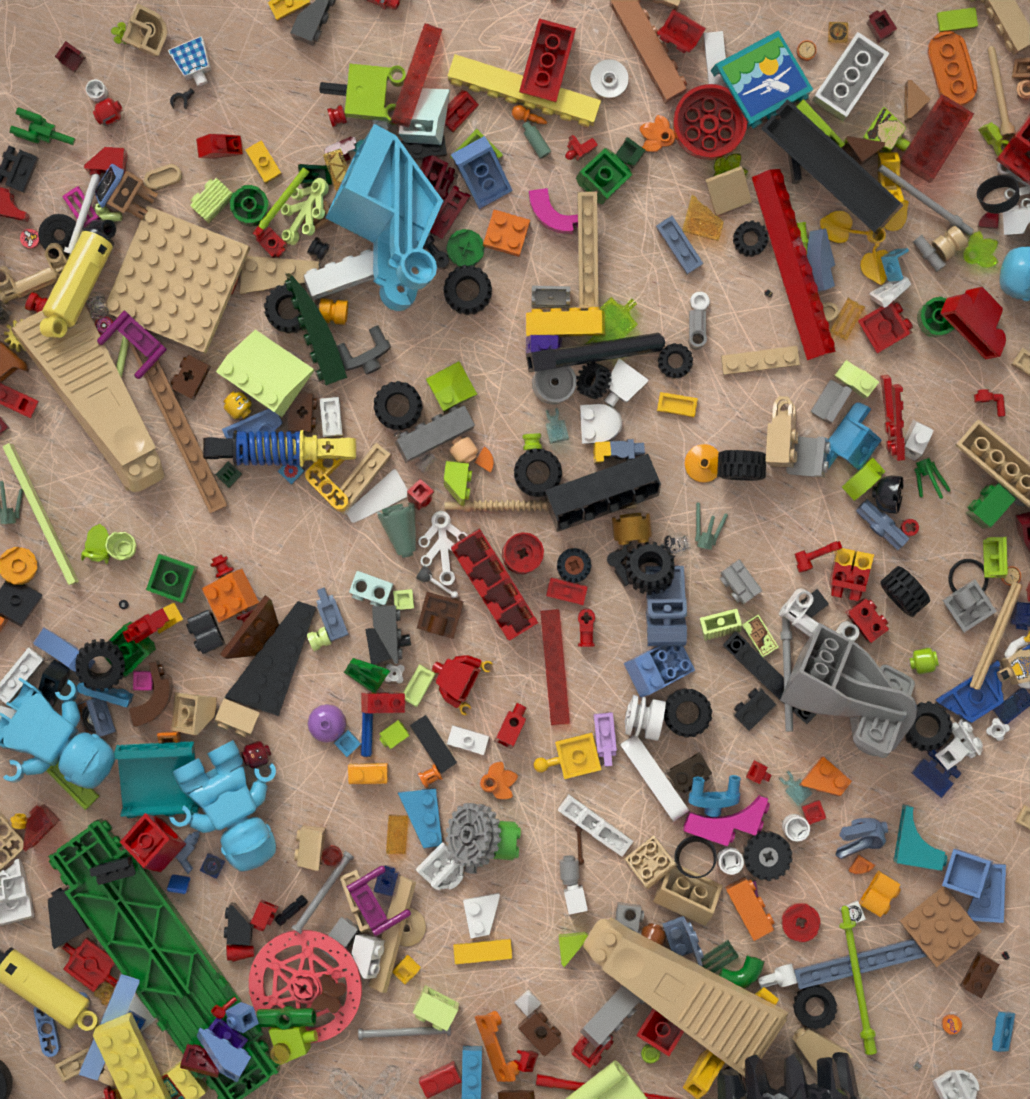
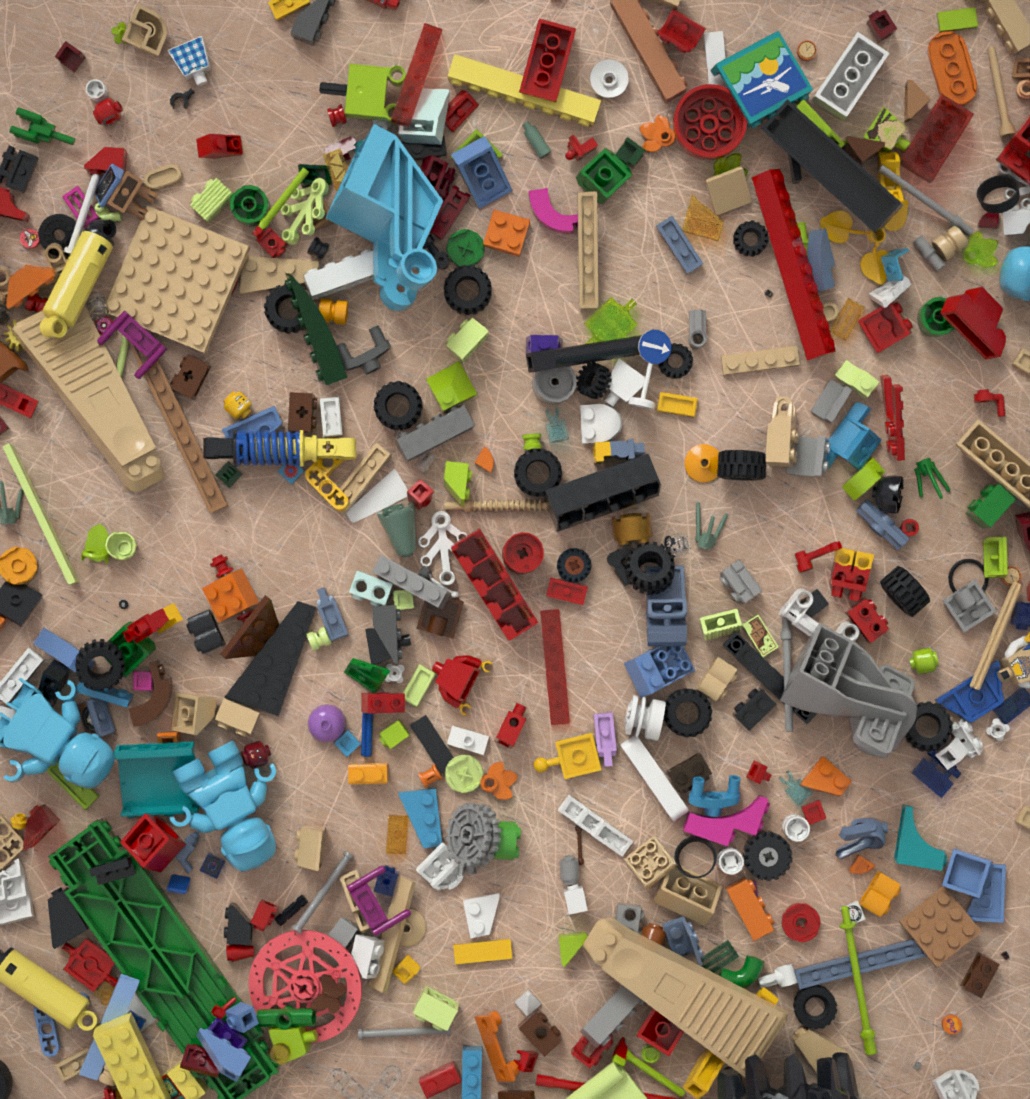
green brick [146,554,198,603] -> none
yellowish green slope [216,330,314,417] -> none
yellow plate [245,140,282,183] -> none
clear red wheel [322,846,342,866] -> none
light nougat head [450,436,478,463] -> none
orange bar [512,105,547,124] -> none
yellow brick [526,307,605,337] -> none
light grey hinge [531,286,570,308] -> none
red connector [578,608,595,647] -> none
white tile [690,292,710,311] -> none
clear yellow tile [828,22,848,43] -> none
white torso [904,420,934,461] -> none
lime plate [978,122,1009,156] -> none
dark azure plate [992,1012,1015,1052] -> none
none -> orange slope [6,264,56,309]
none -> light grey arch [372,555,452,610]
none -> yellowish green tile [445,755,483,793]
none -> yellowish green slope [446,318,489,363]
none -> lime piece [612,1037,685,1097]
none -> piece [628,330,671,410]
none -> tan brick [696,656,738,701]

